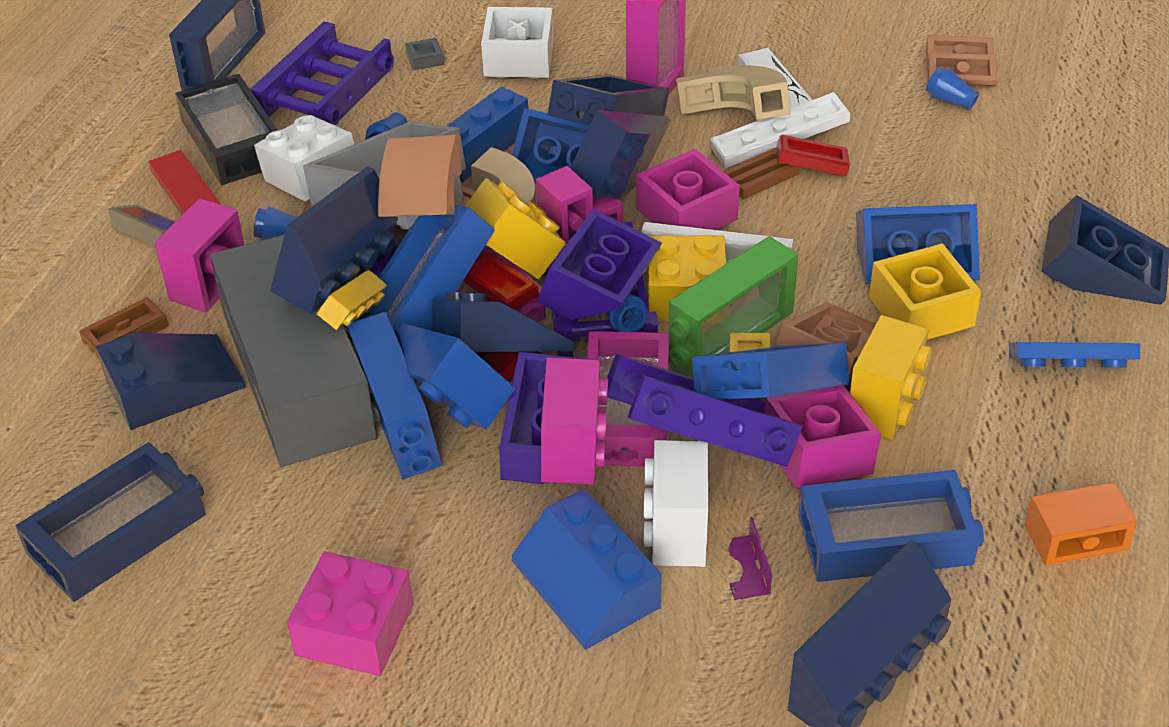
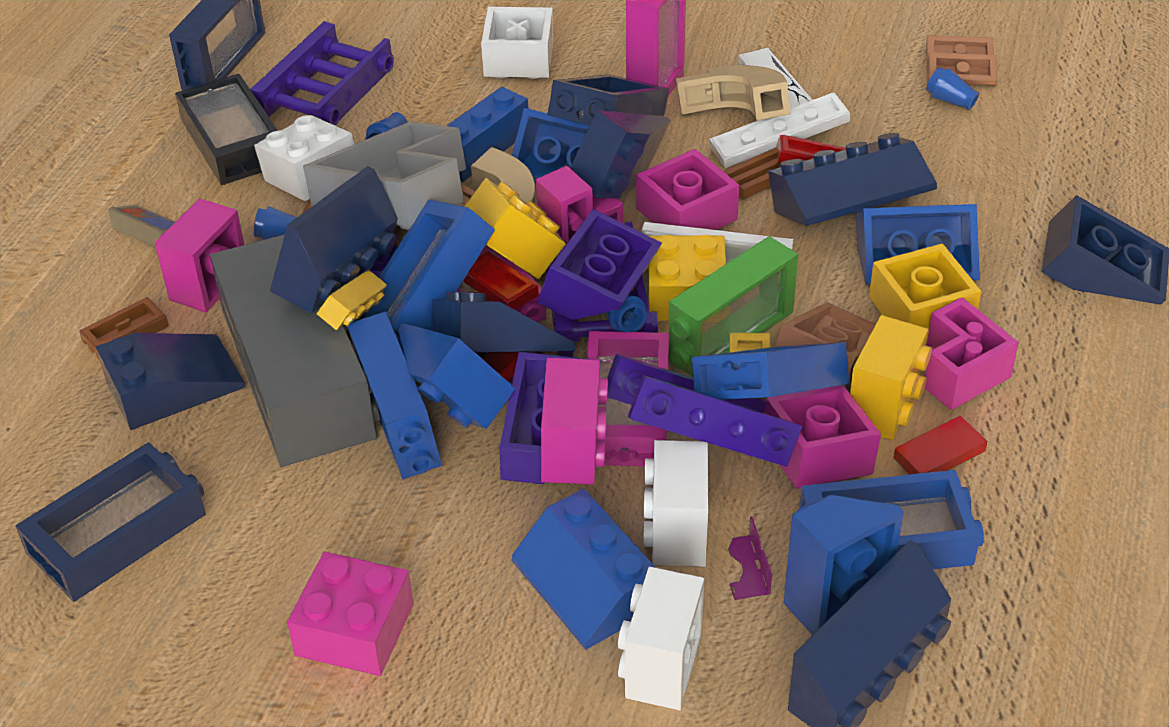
red tile [148,150,221,215] -> none
nougat slope [378,135,461,217] -> none
dark grey tile [405,38,445,71] -> none
blue plate [1009,342,1140,367] -> none
orange brick [1025,482,1137,565] -> none
none -> white brick [618,567,704,710]
none -> dark blue slope [768,133,937,226]
none -> blue slope [783,495,904,635]
none -> red tile [893,416,988,474]
none -> dark pink brick [925,297,1019,410]

